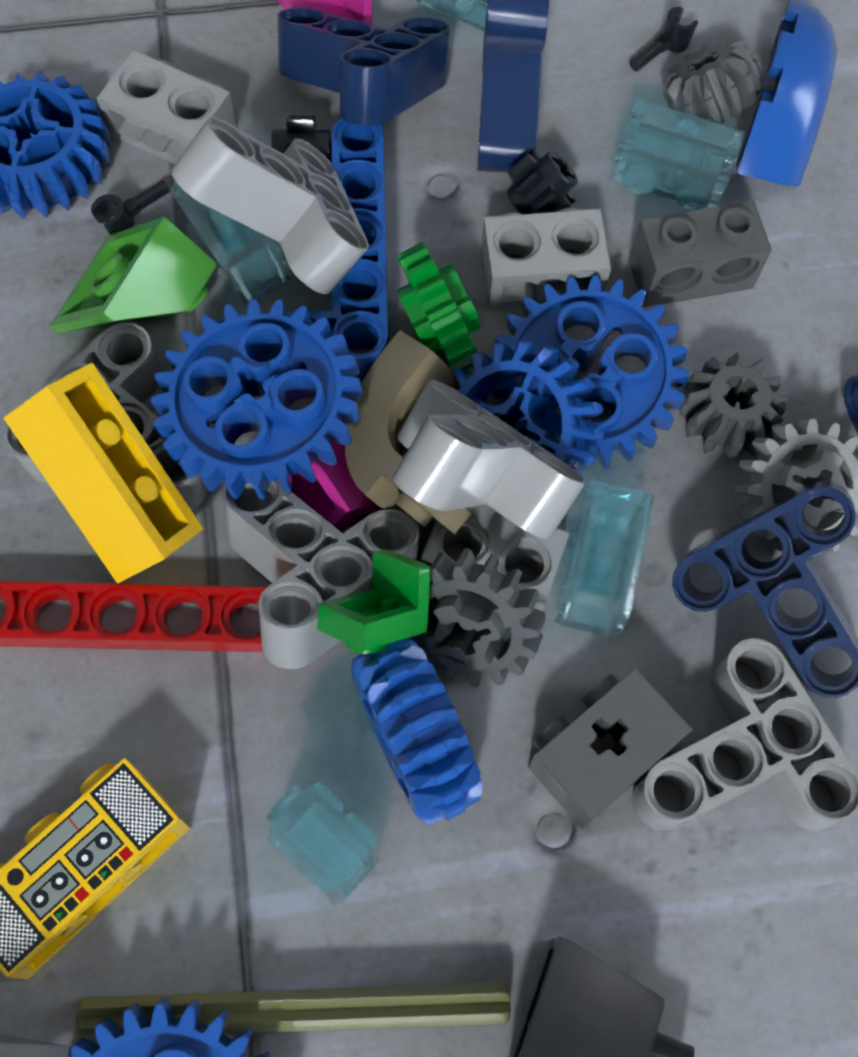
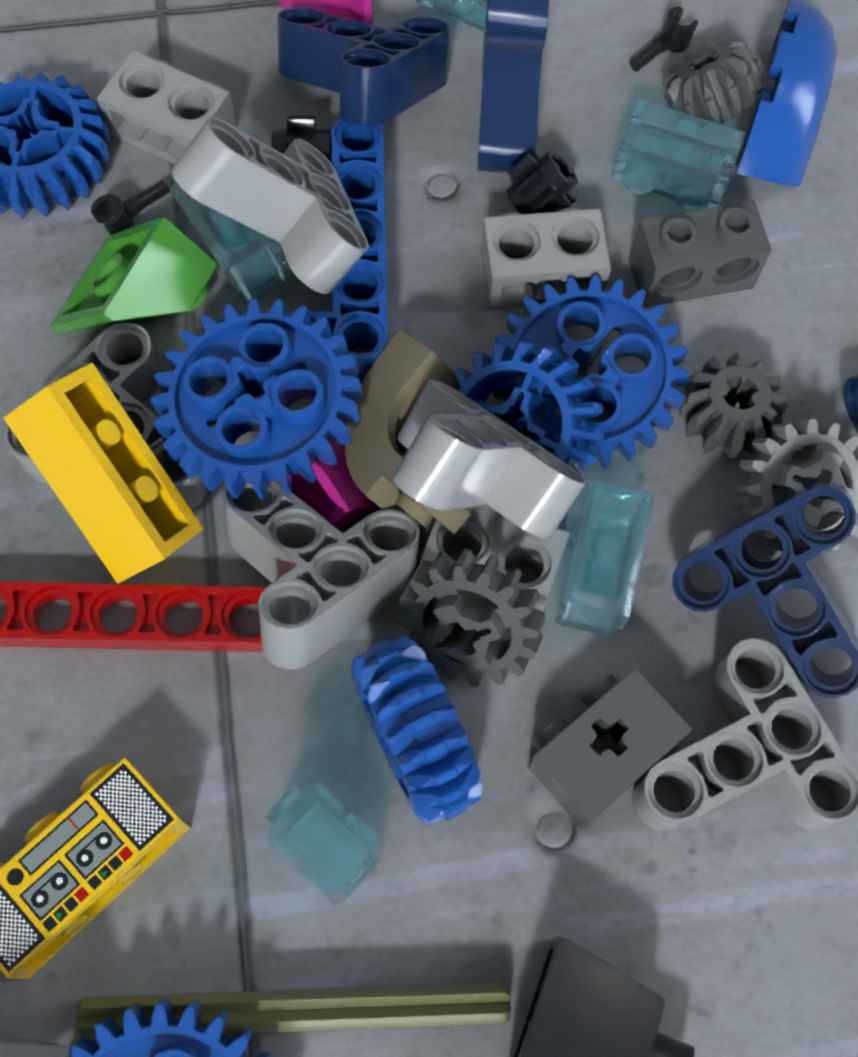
green bracket [317,549,430,654] -> none
green gear [396,242,482,371] -> none

